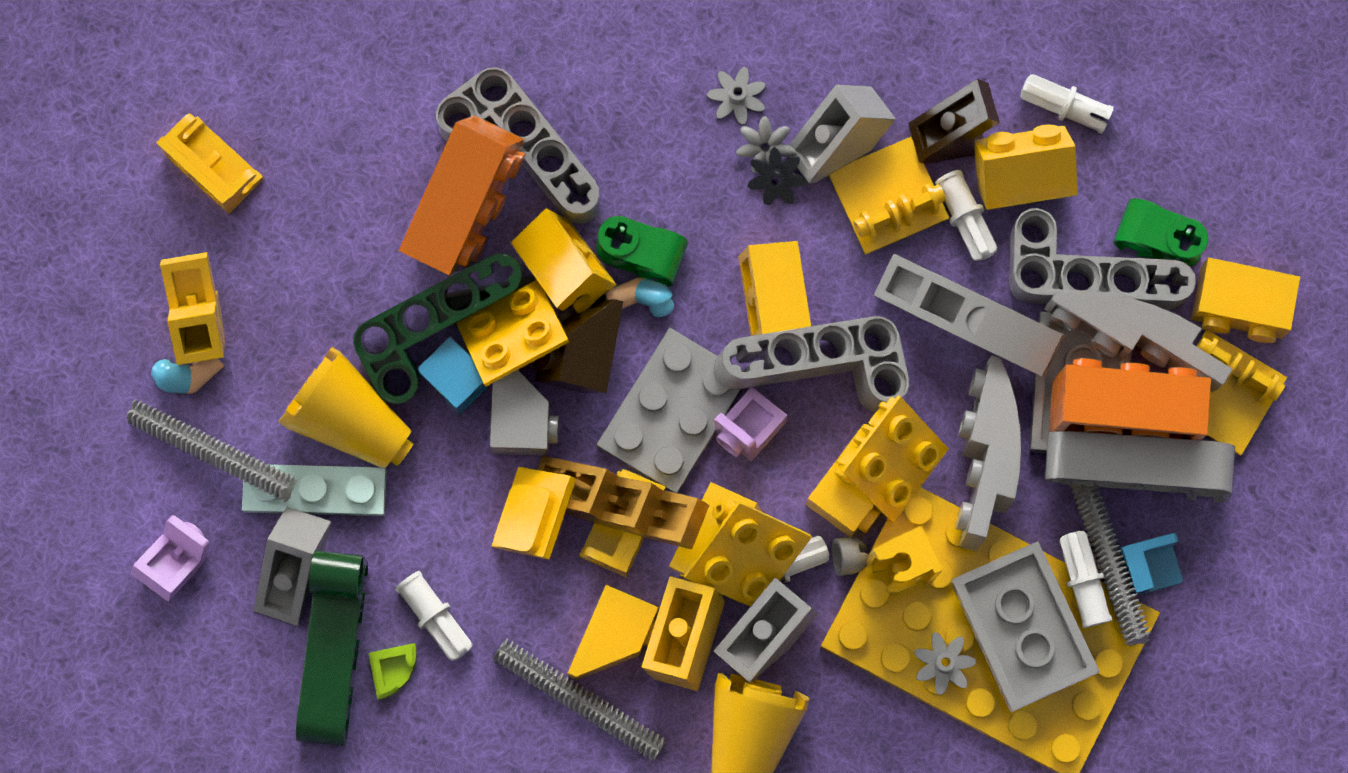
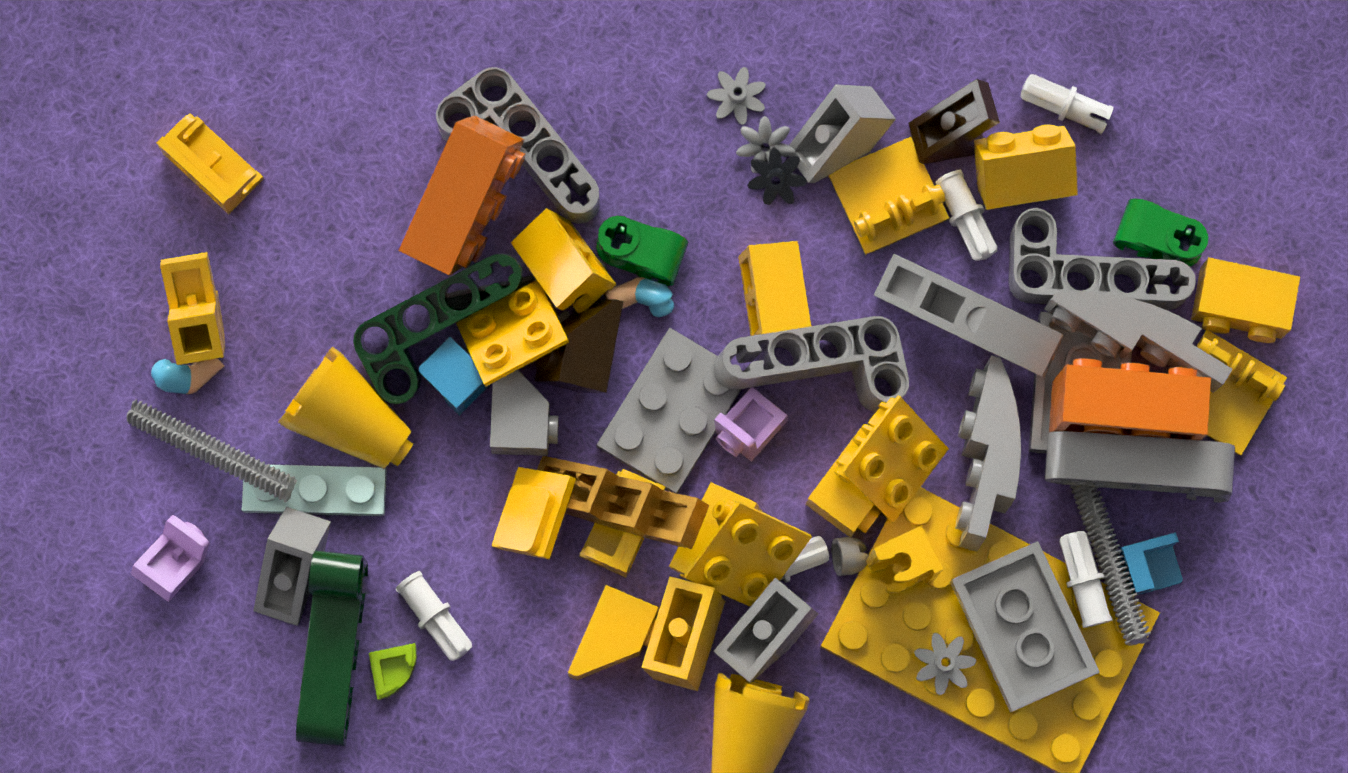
light grey axle [493,638,666,761] -> none

